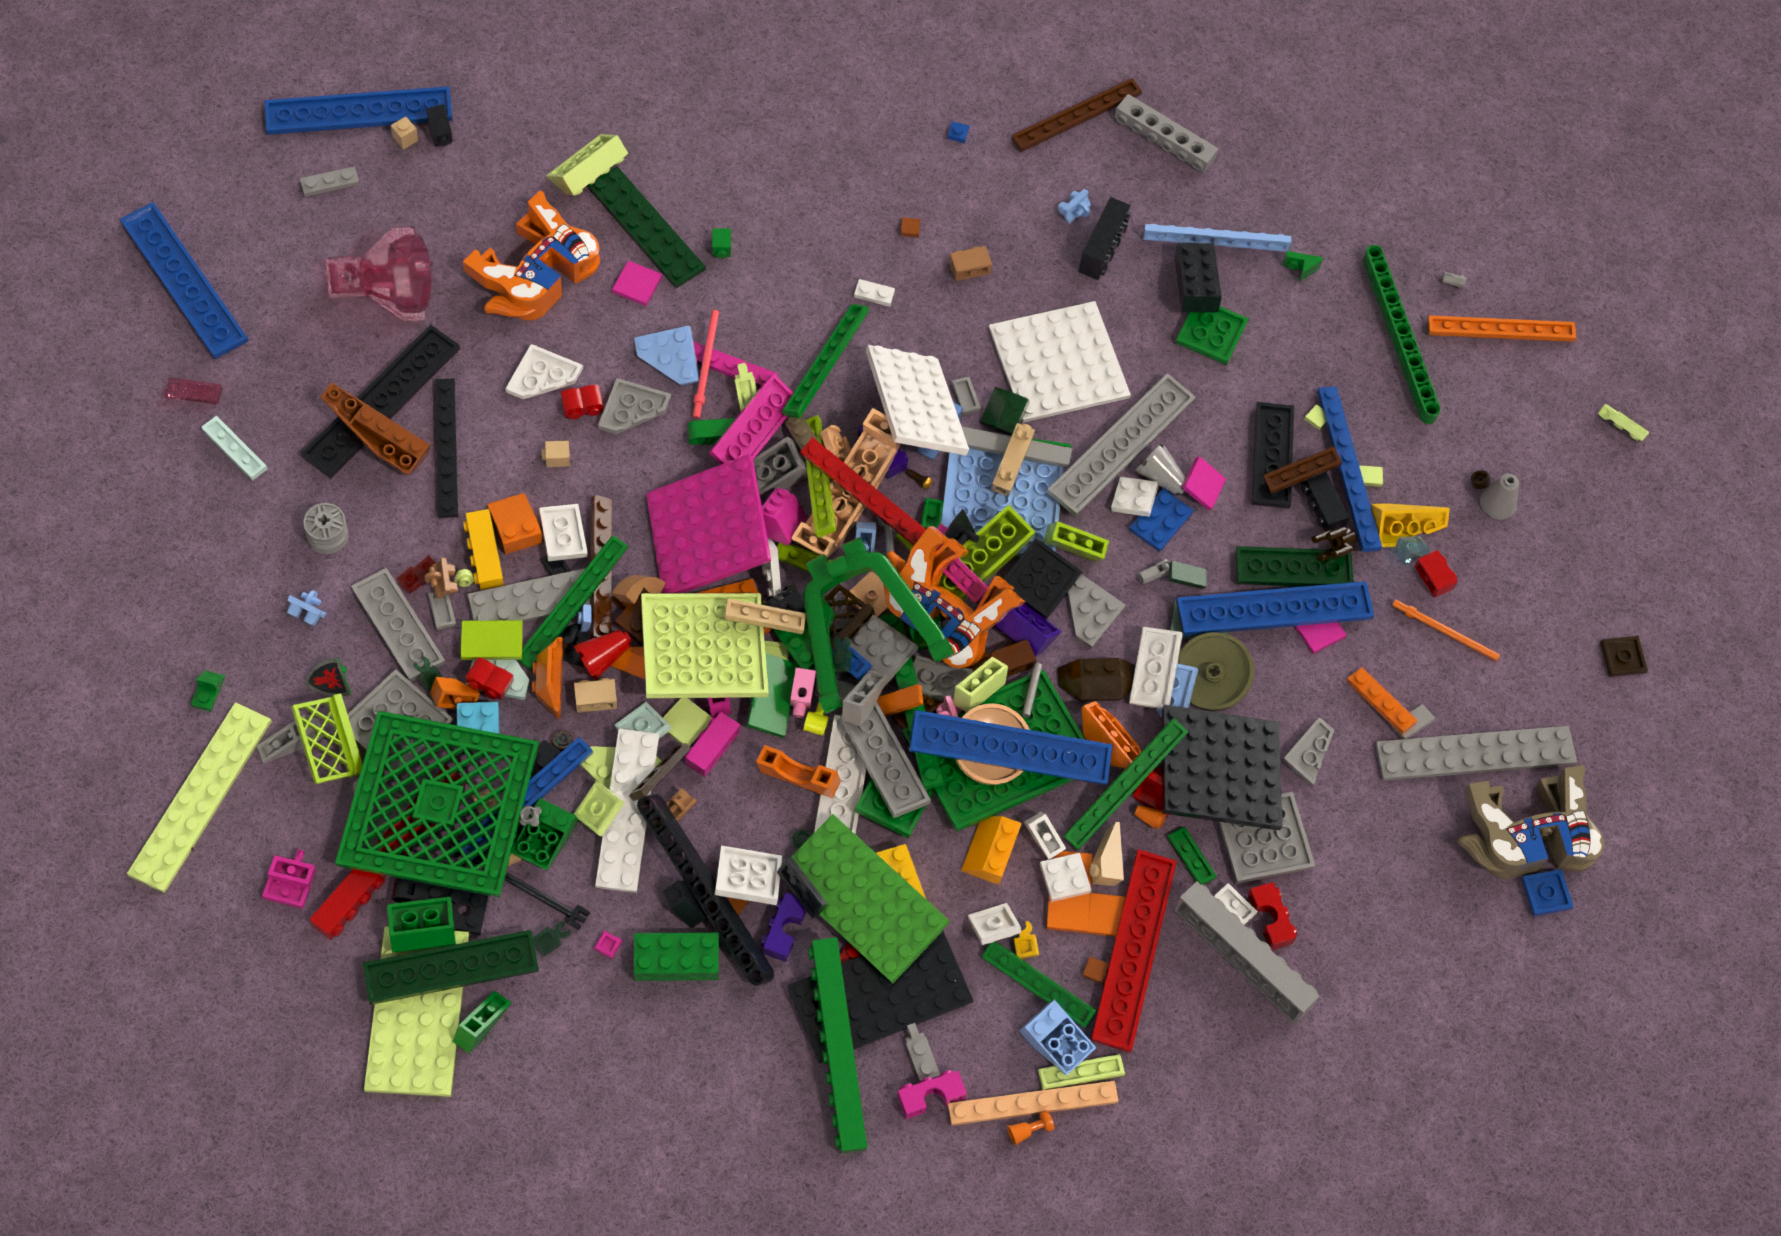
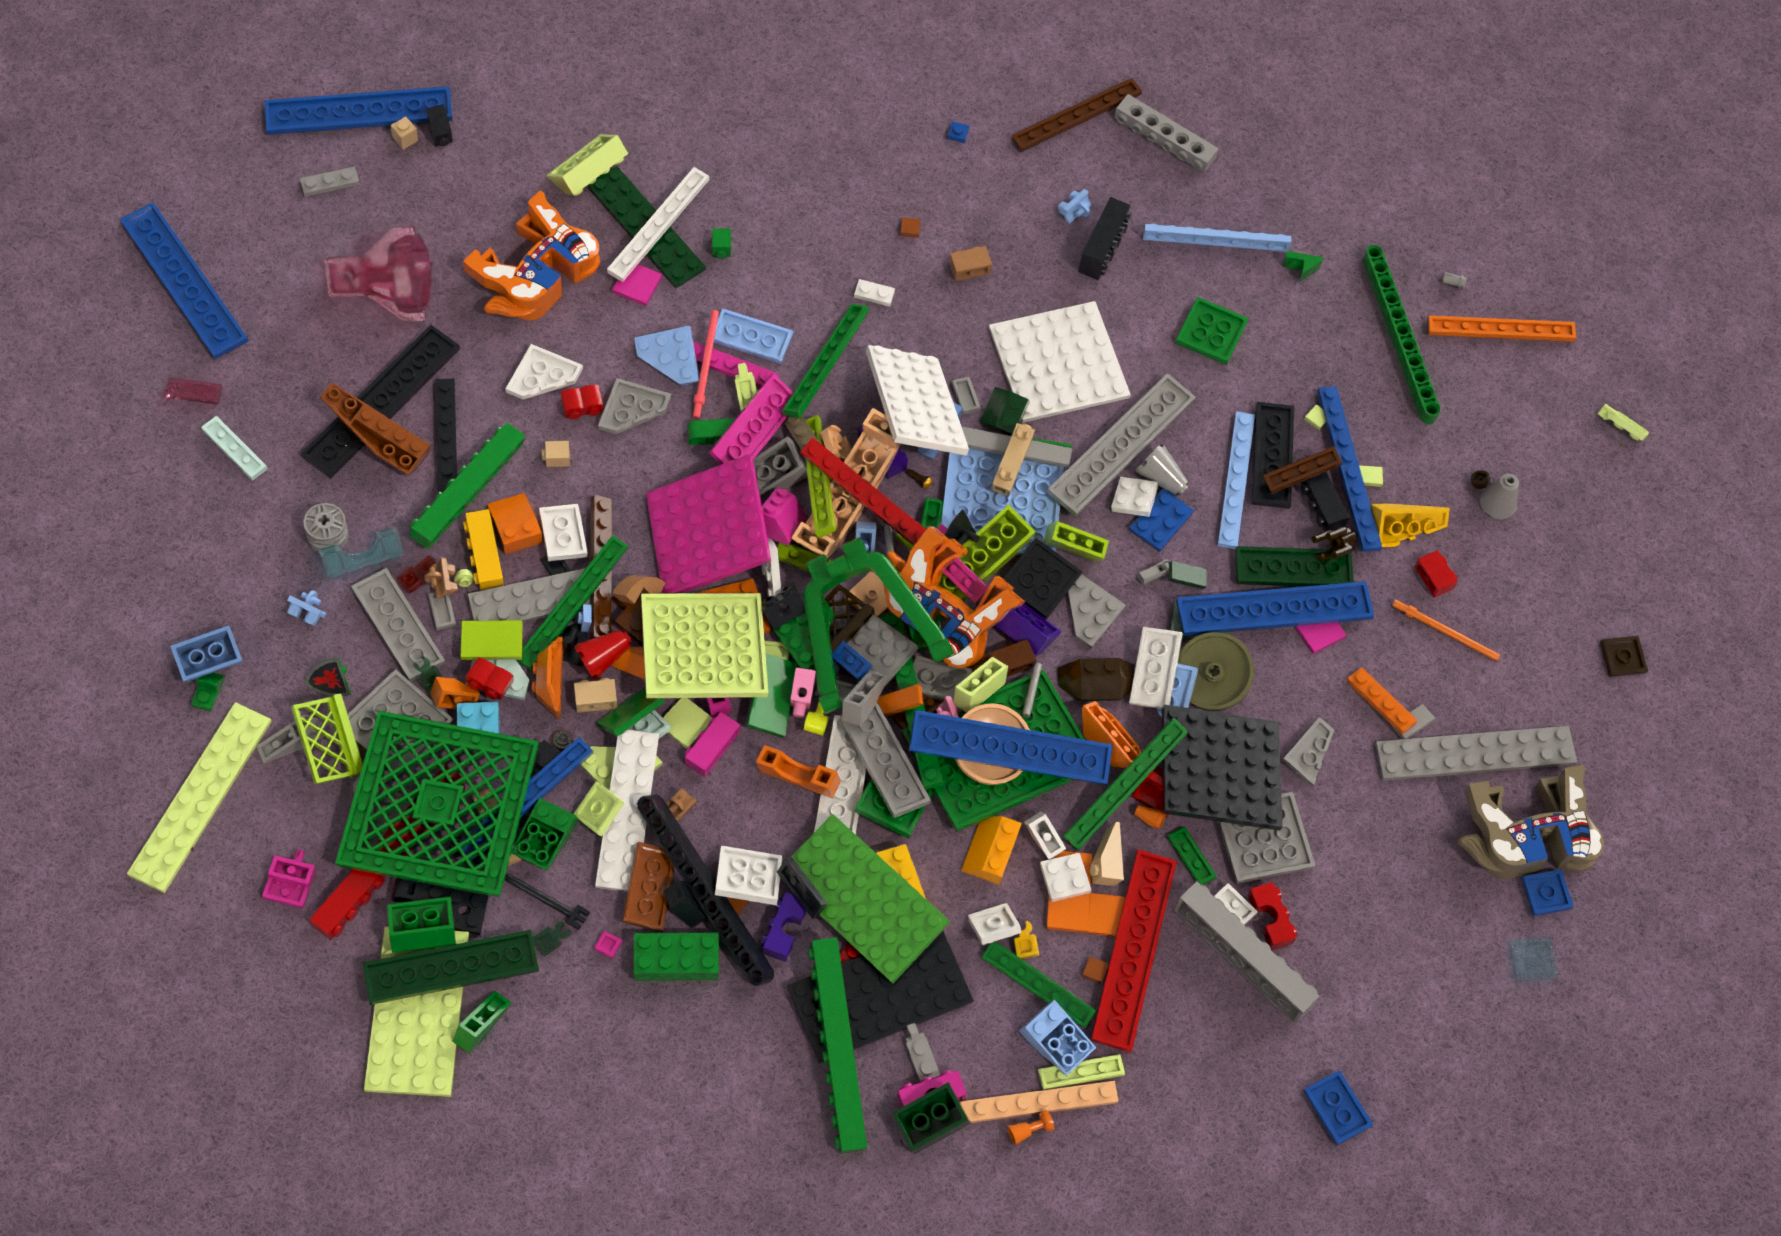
light grey plate [520,805,542,827] -> none
dark brown tile [629,743,691,801] -> none
tan plate [724,598,806,634] -> none
clear green plate [792,829,812,849] -> none
clear green plate [832,637,852,672] -> none
black brick [1175,243,1222,312] -> none
dark pink tile [1182,456,1226,510] -> none
clear light blue slope [1395,536,1431,565] -> none
none -> medium blue slope [170,626,243,683]
none -> clear light blue arch [318,527,404,578]
none -> green brick [410,422,526,550]
none -> green tile [597,688,665,737]
none -> white plate [607,167,709,282]
none -> dark orange tile [621,842,675,932]
none -> light blue tile [714,308,793,364]
none -> dark green slope [892,1082,971,1154]
none -> light blue plate [1217,411,1255,549]
none -> blue plate [1303,1070,1373,1146]
none -> clear light blue tile [1509,938,1558,981]

